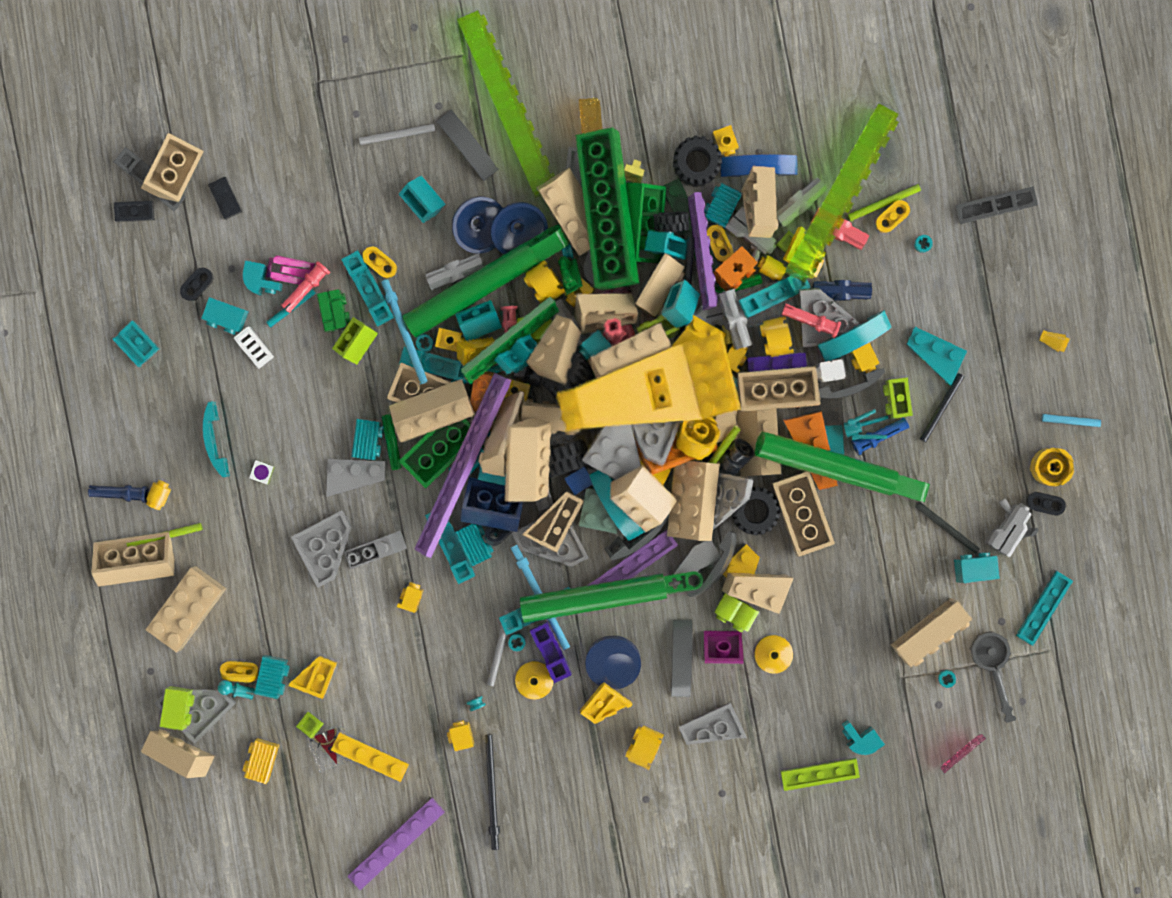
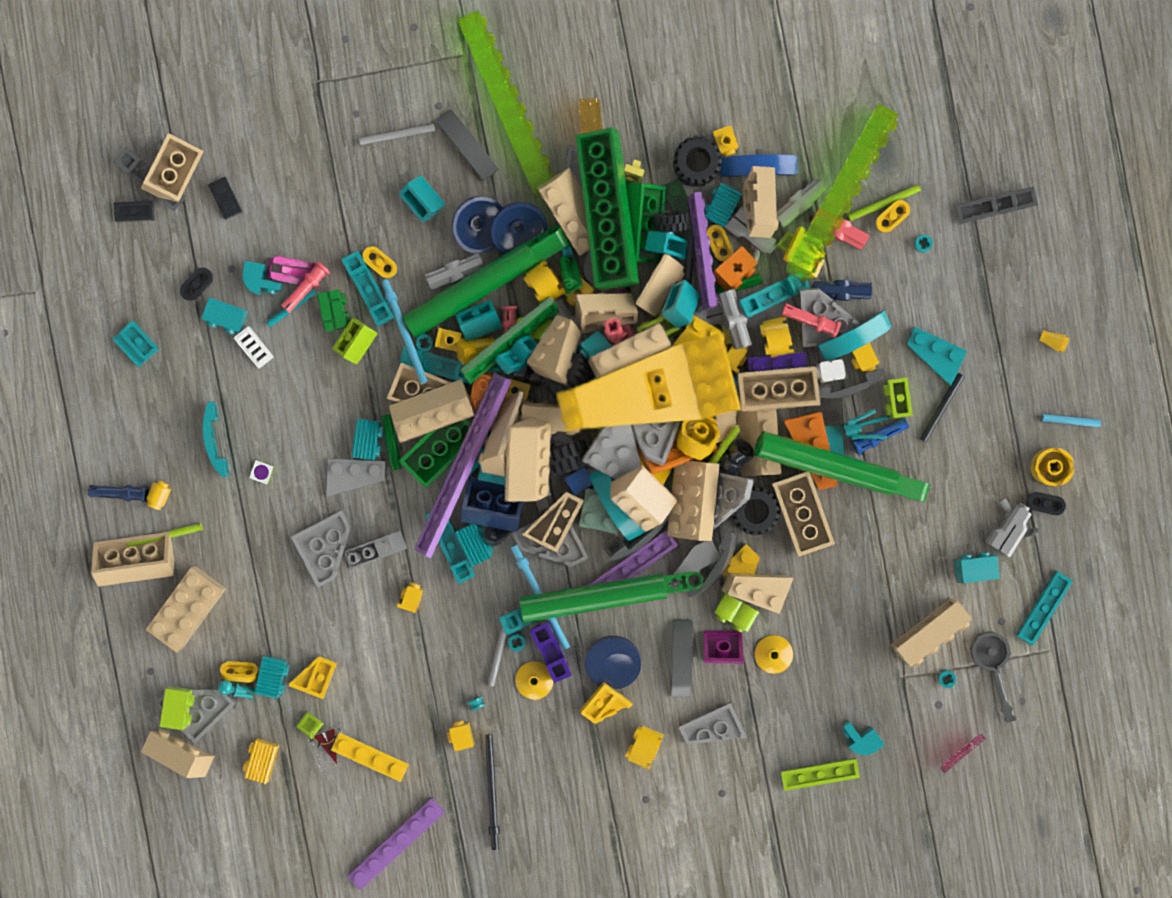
yellow brick [757,255,787,281] -> none
pearl dark grey bar [915,501,980,554] -> none

